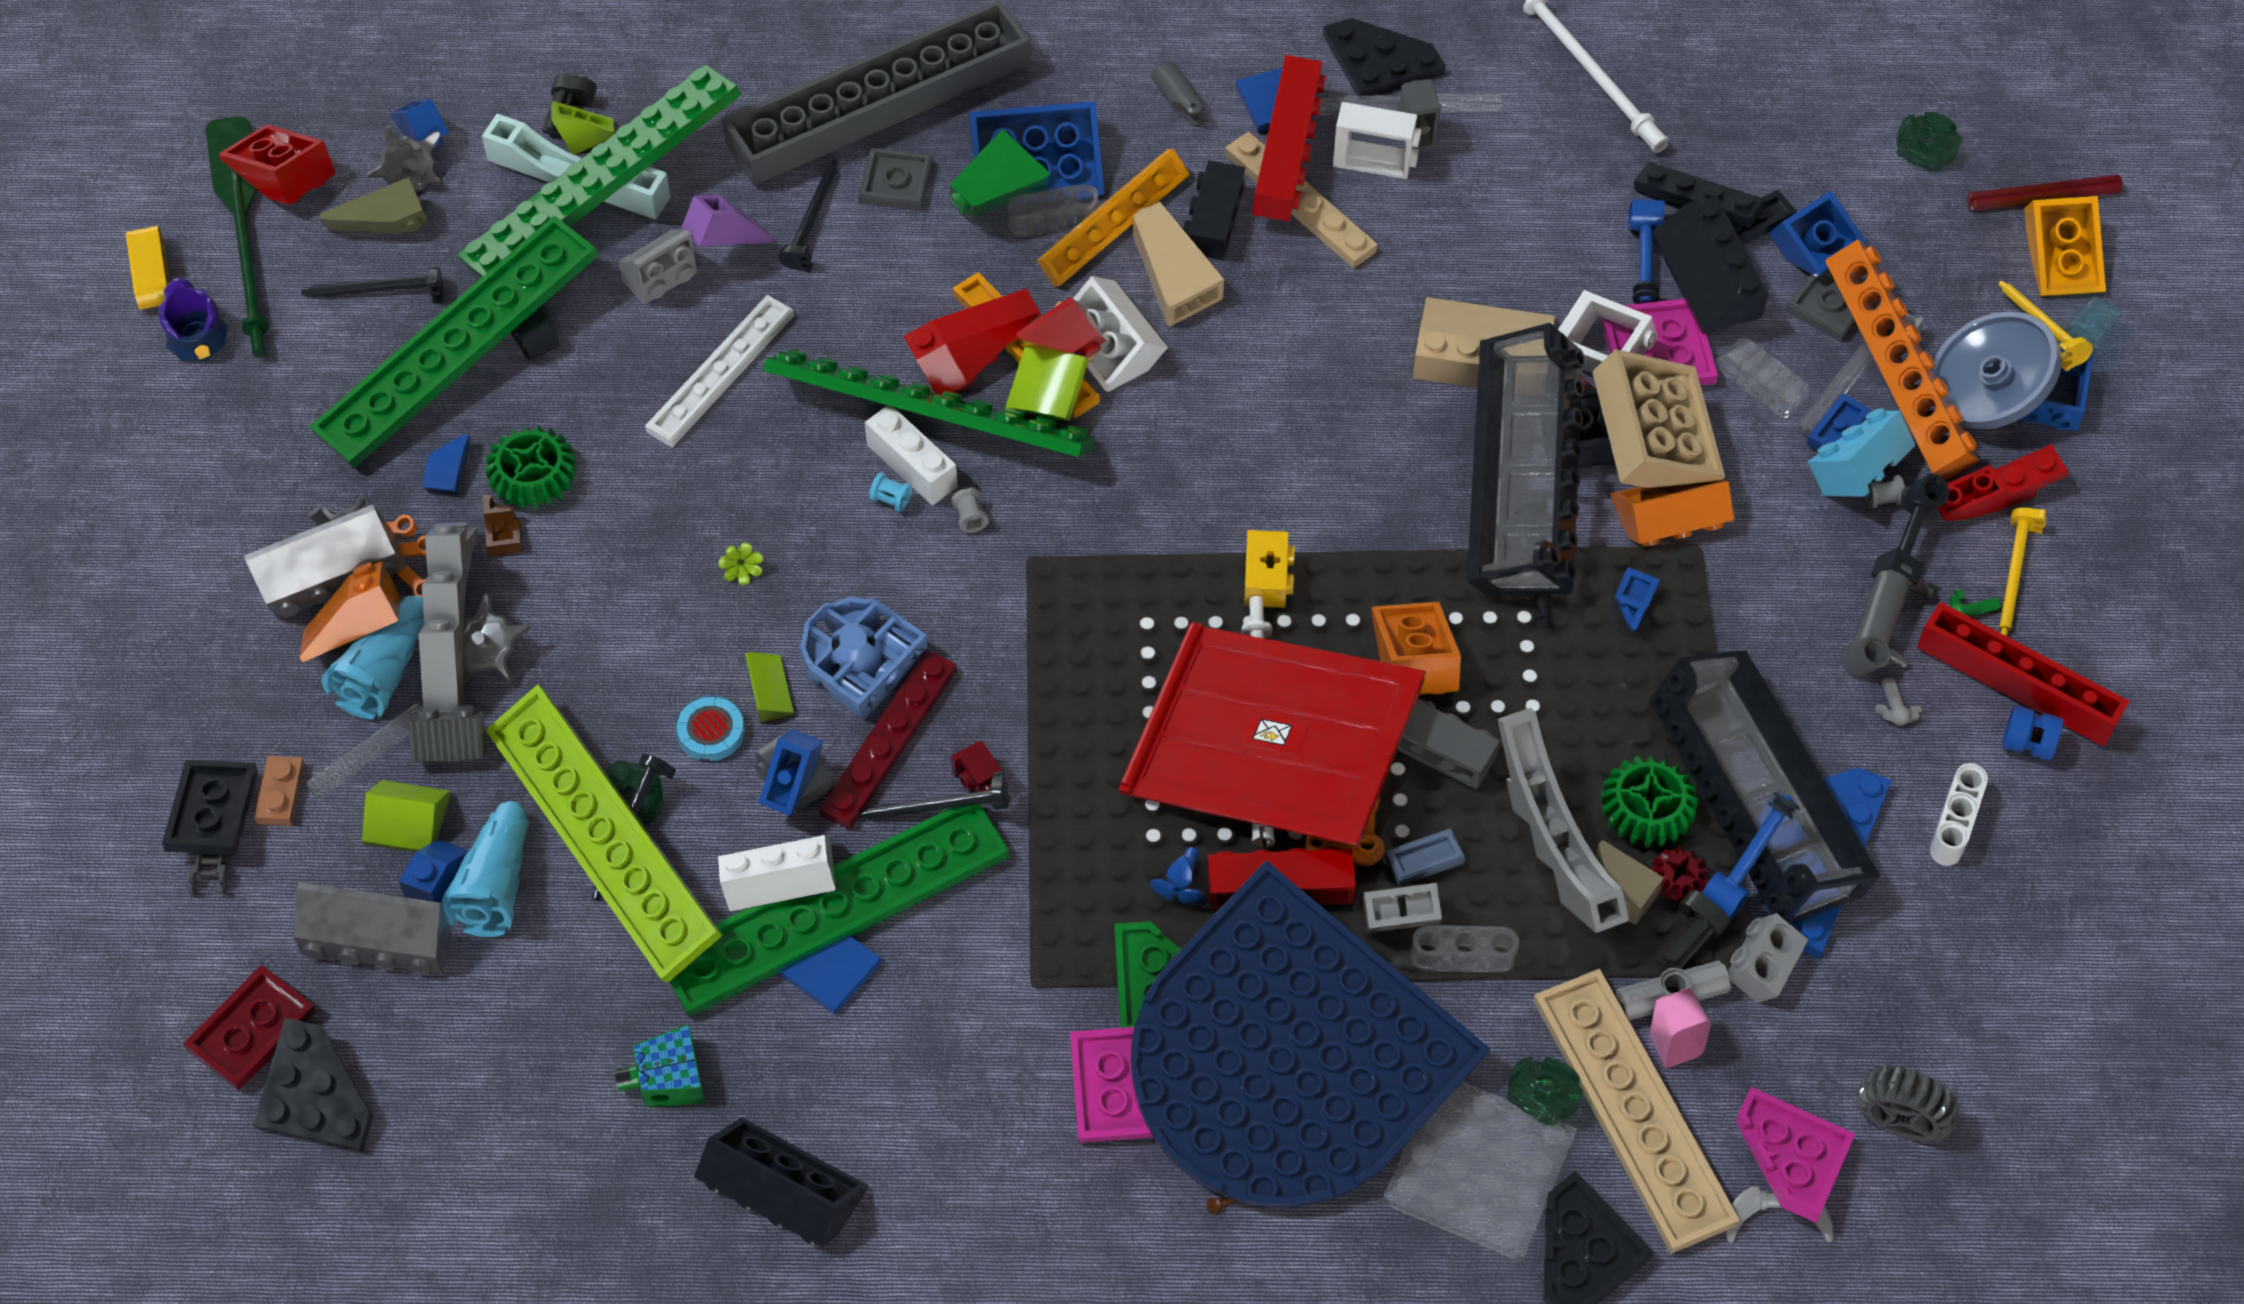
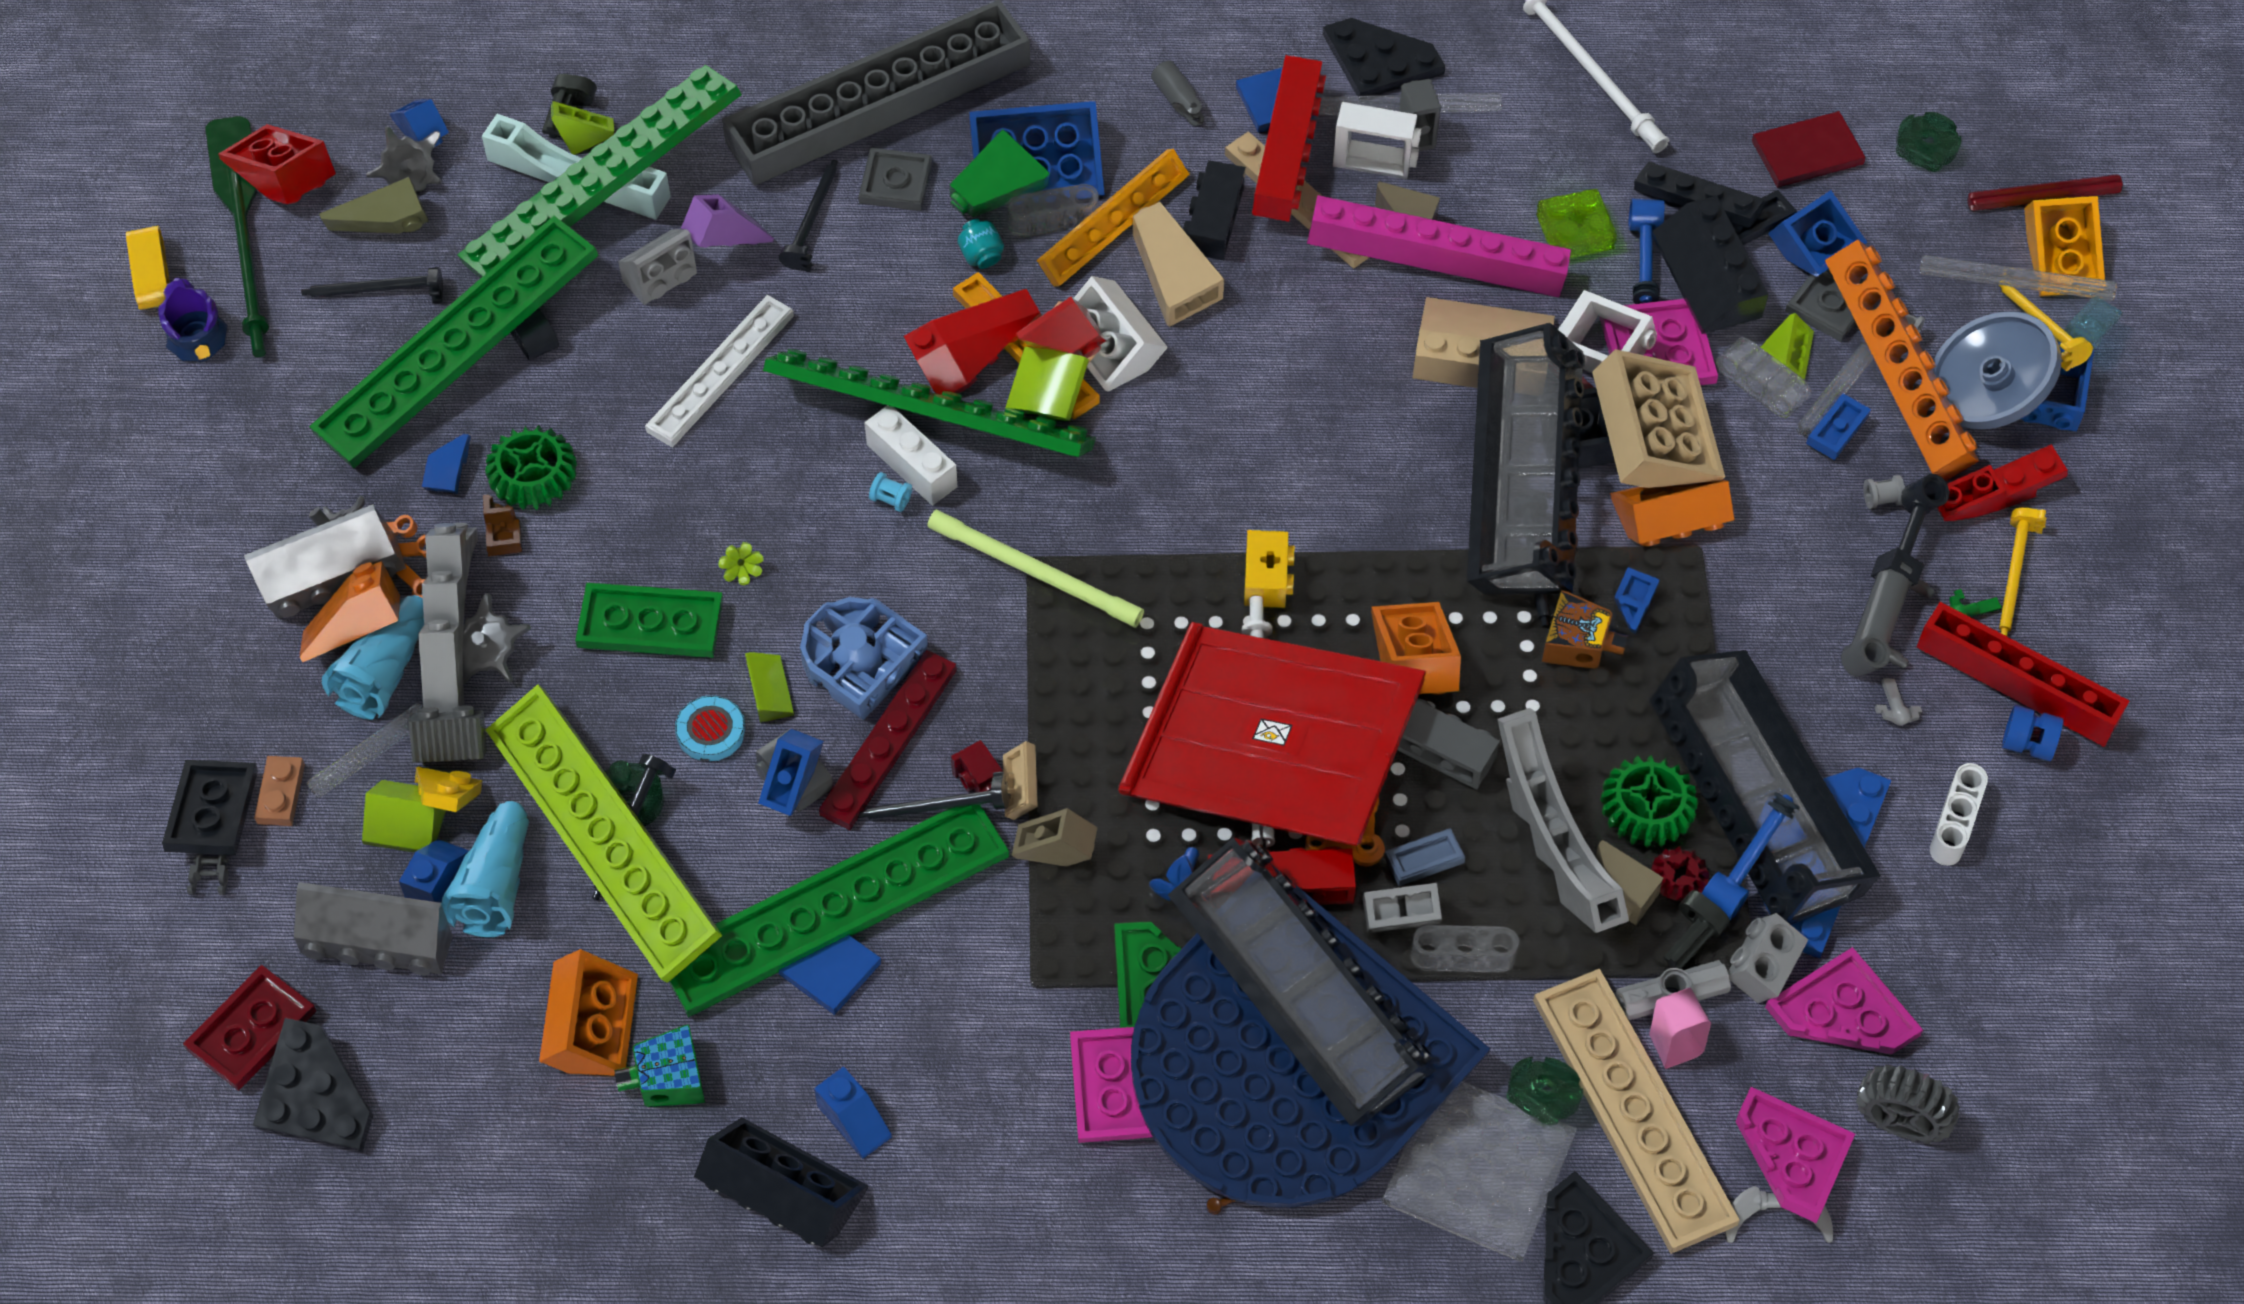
white slope [718,834,836,911] -> none
light grey bush [952,488,989,533] -> none
medium azure wedge [1808,408,1915,497] -> none
none -> yellow wing [415,766,482,812]
none -> orange slope [539,949,638,1076]
none -> green plate [575,582,723,658]
none -> blue slope [814,1066,892,1159]
none -> yellowish green piece [927,509,1144,628]
none -> teal head [957,219,1004,269]
none -> tan plate [1003,741,1038,820]
none -> dark tan slope [1012,808,1098,867]
none -> window [1168,837,1437,1126]
none -> dark pink brick [1307,195,1571,298]
none -> dark tan slope [1375,181,1440,221]
none -> clear neon green brick [1536,189,1617,258]
none -> torso [1542,590,1628,669]
none -> dark red tile [1752,111,1866,188]
none -> lime slope [1759,313,1814,384]
none -> dark pink plate [1765,947,1923,1054]
none -> clear axle [1920,255,2117,301]

